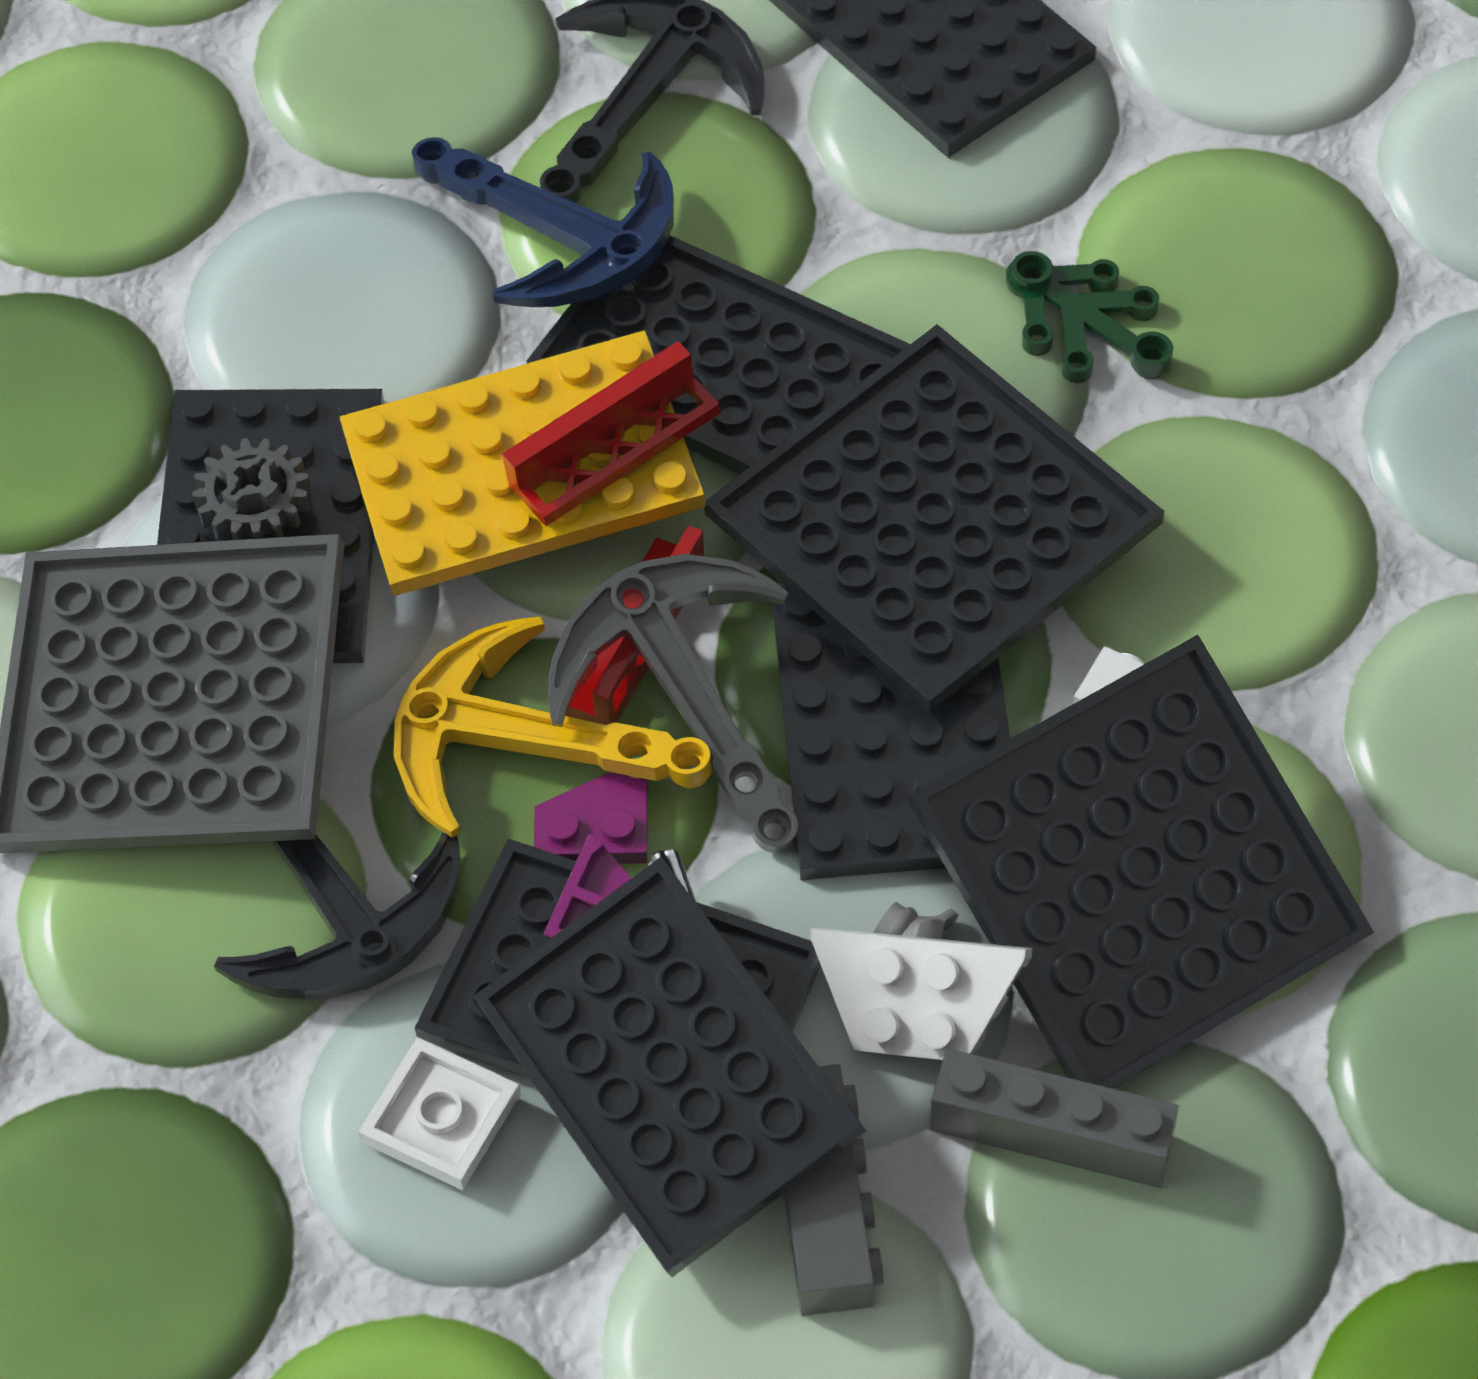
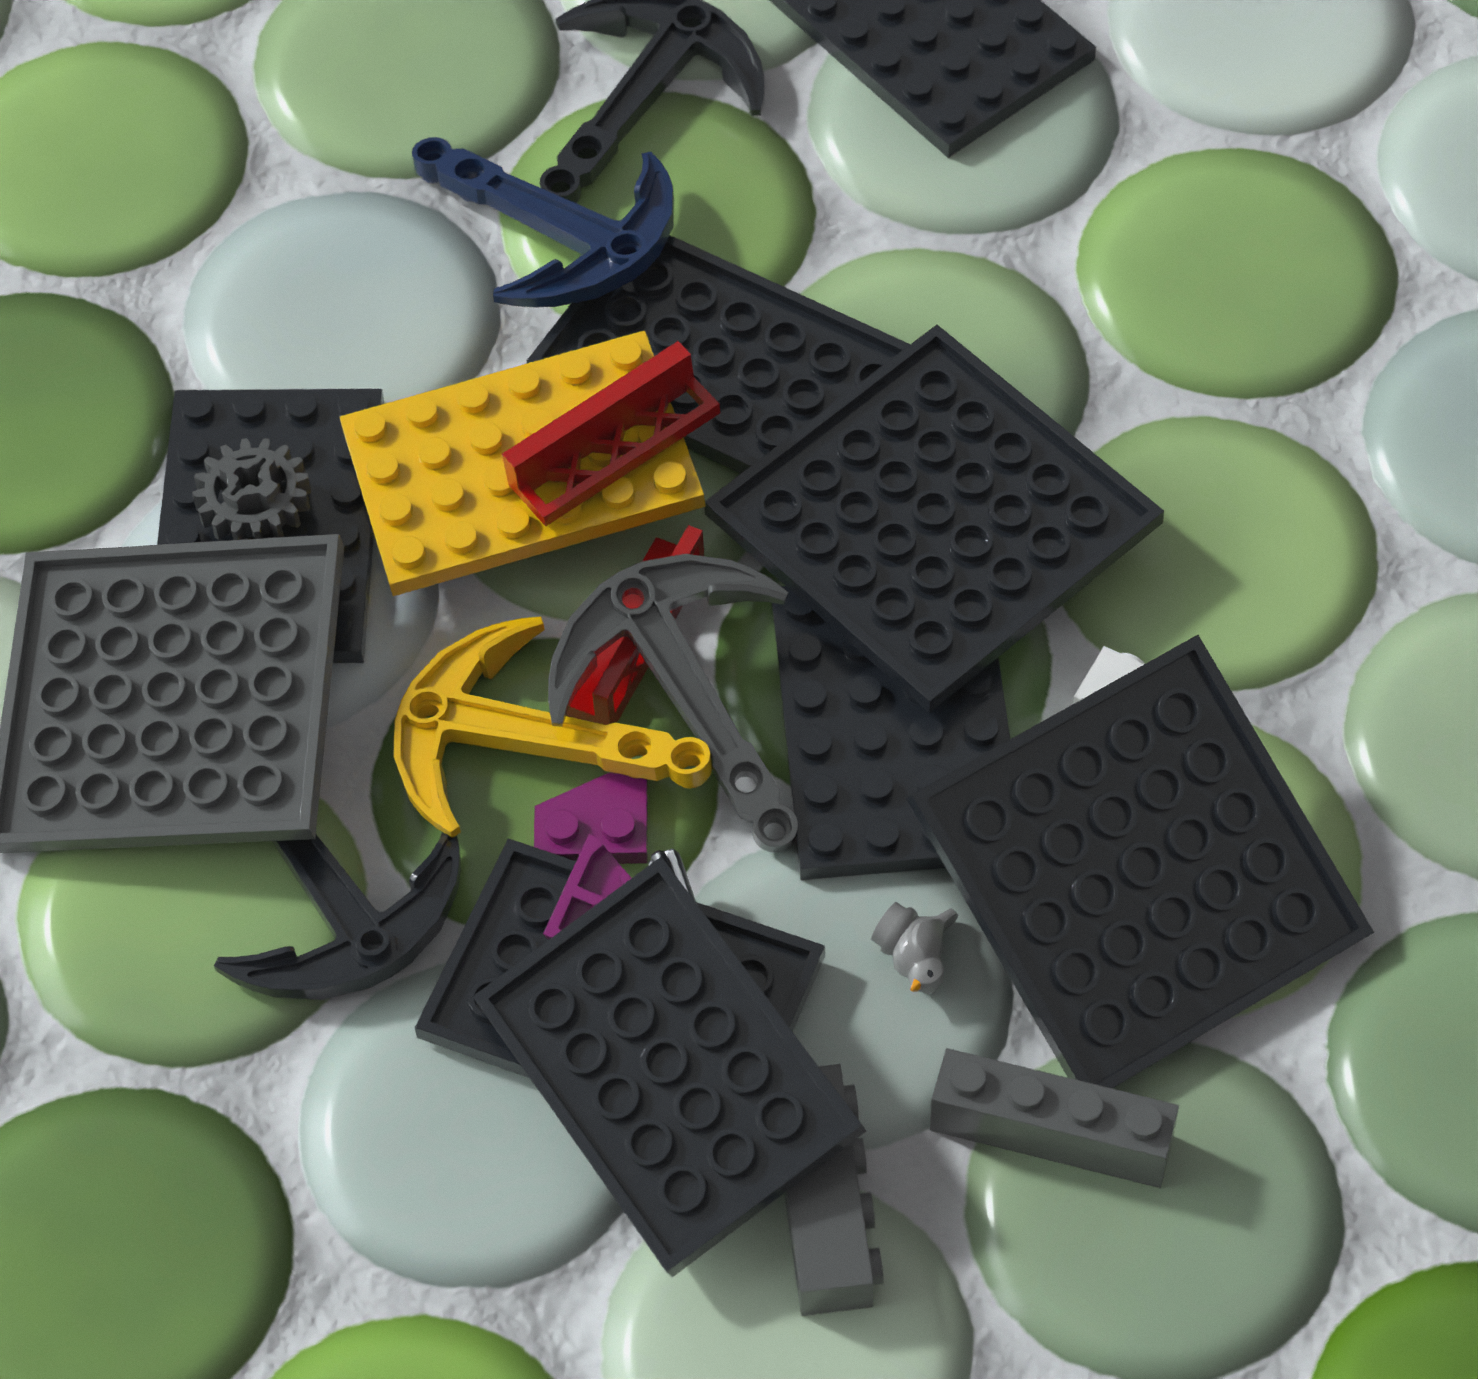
white plate [358,1037,521,1190] -> none
white wing [810,928,1032,1060] -> none
dark green plant [1006,251,1173,383] -> none

